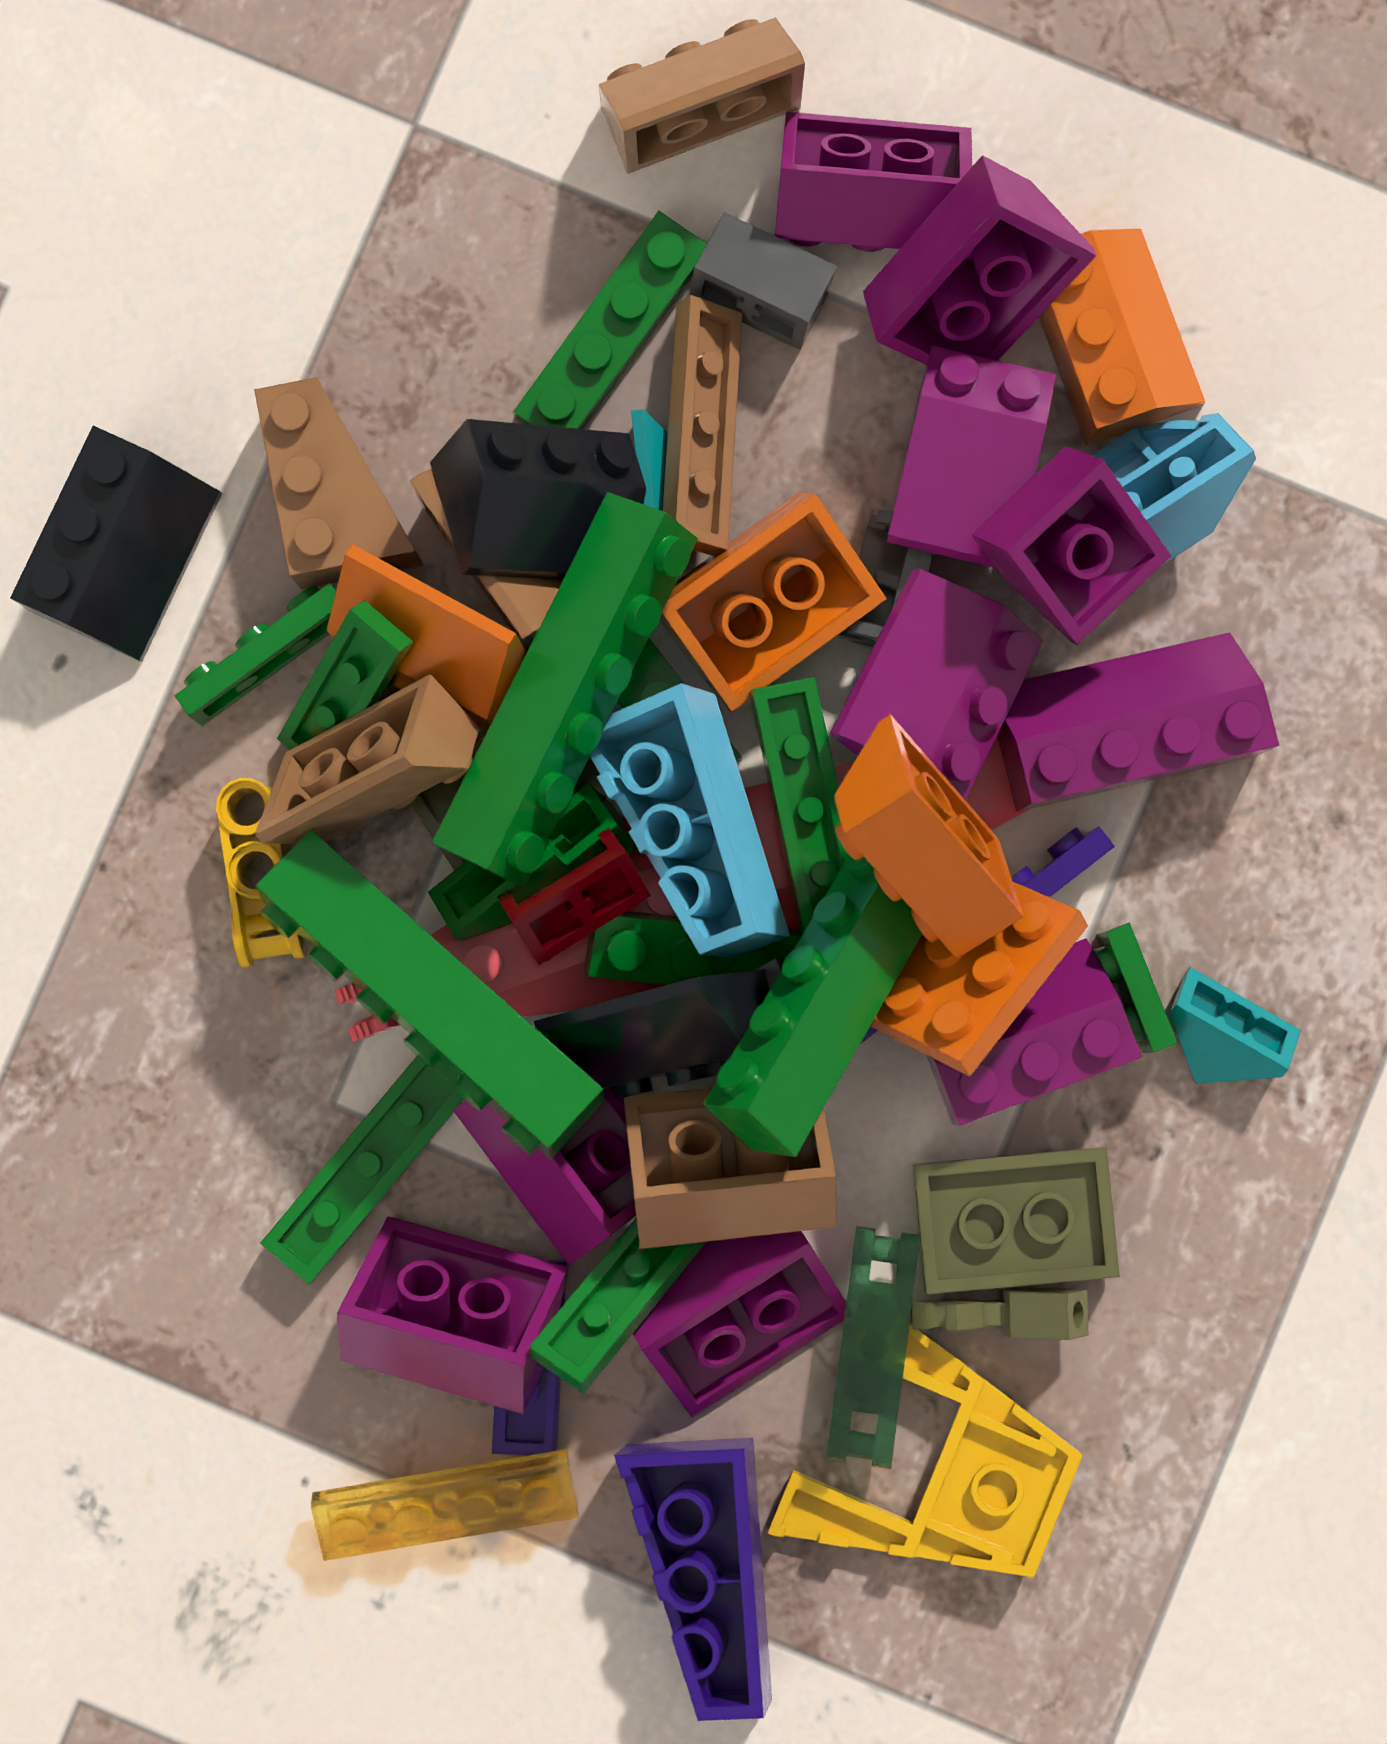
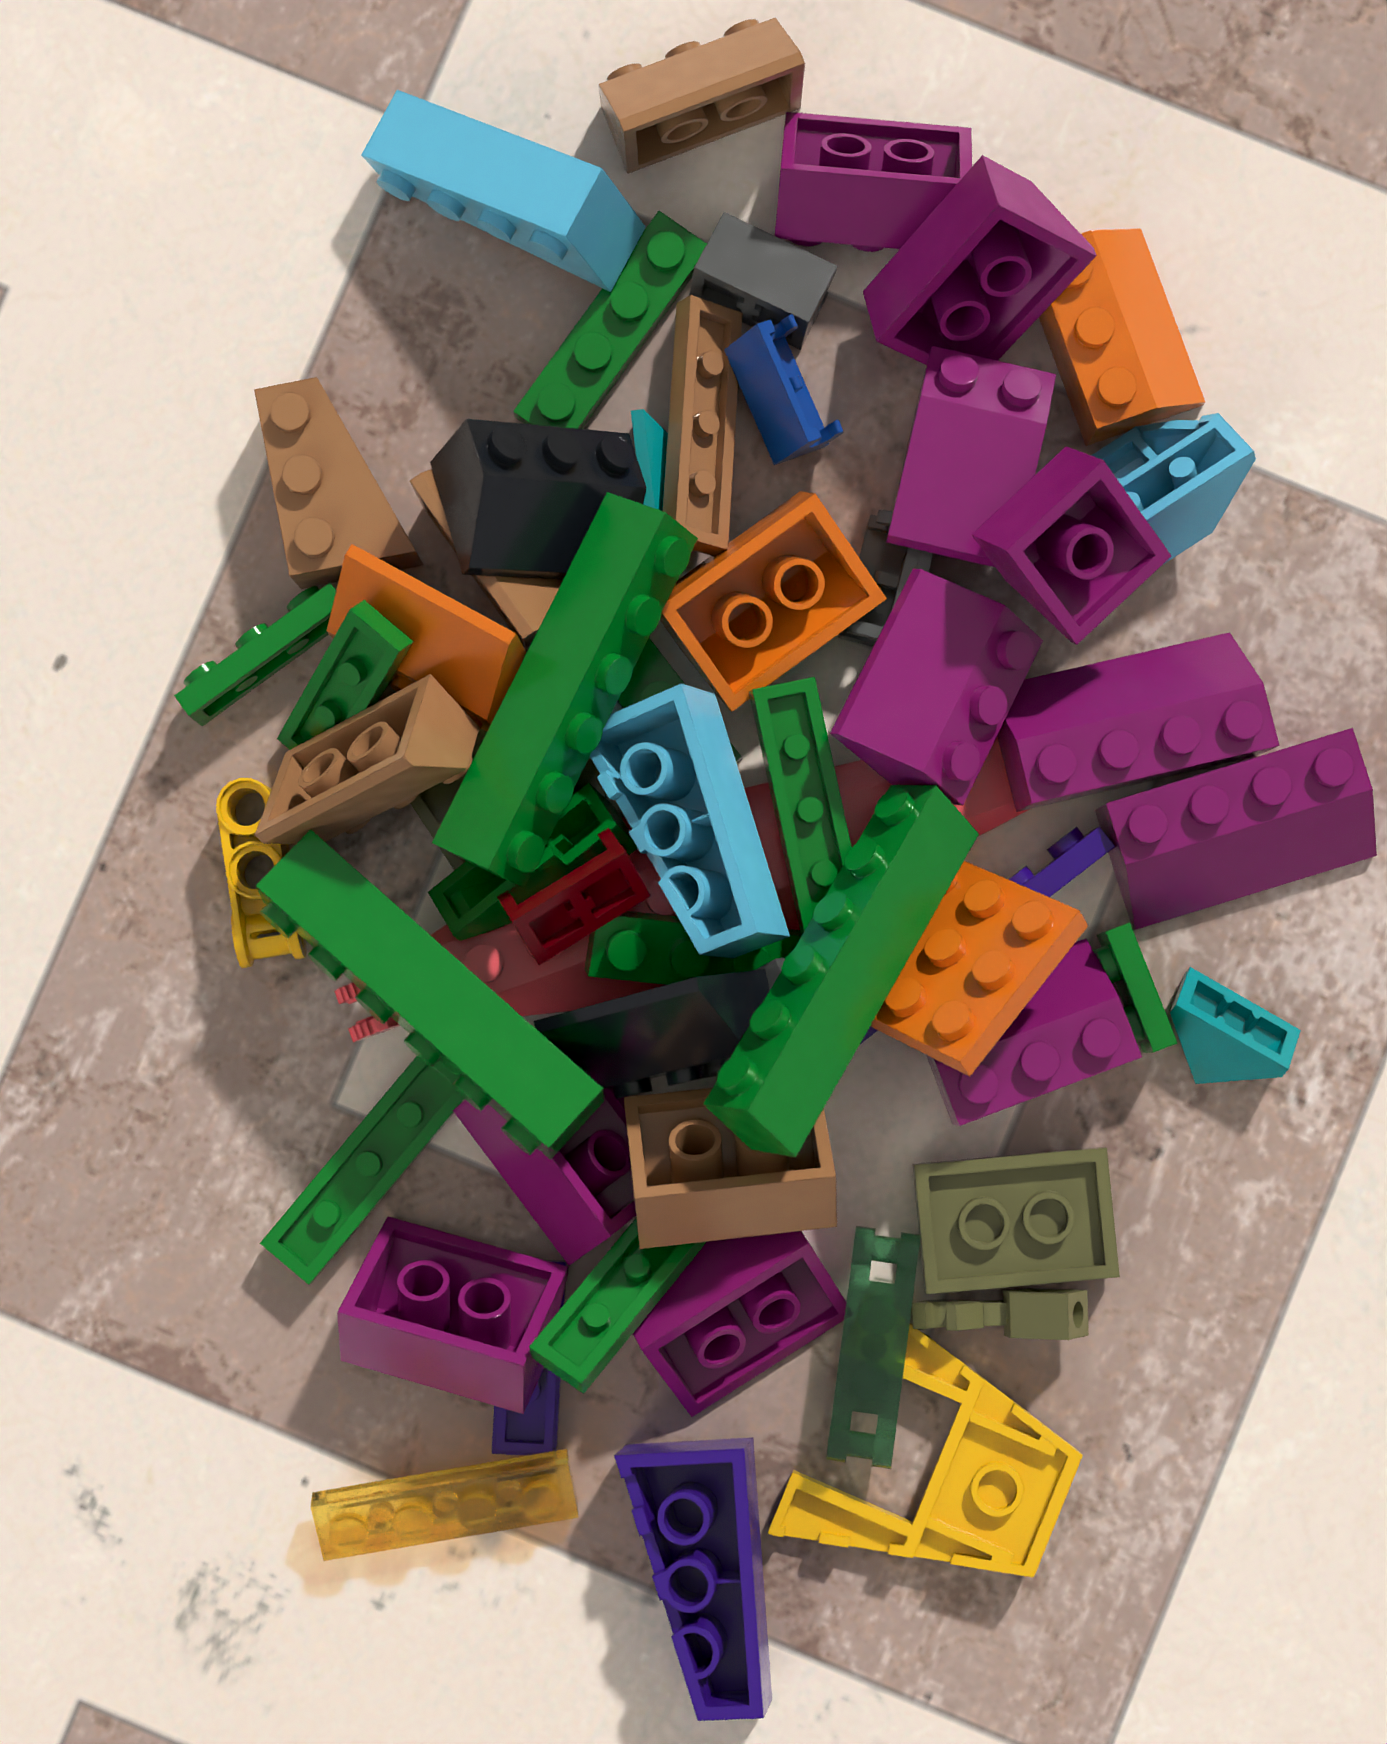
black slope [10,425,222,662] -> none
orange slope [834,714,1024,959] -> none
none -> medium azure wedge [361,90,646,292]
none -> blue hinge [724,314,844,465]
none -> magenta slope [1095,728,1377,931]

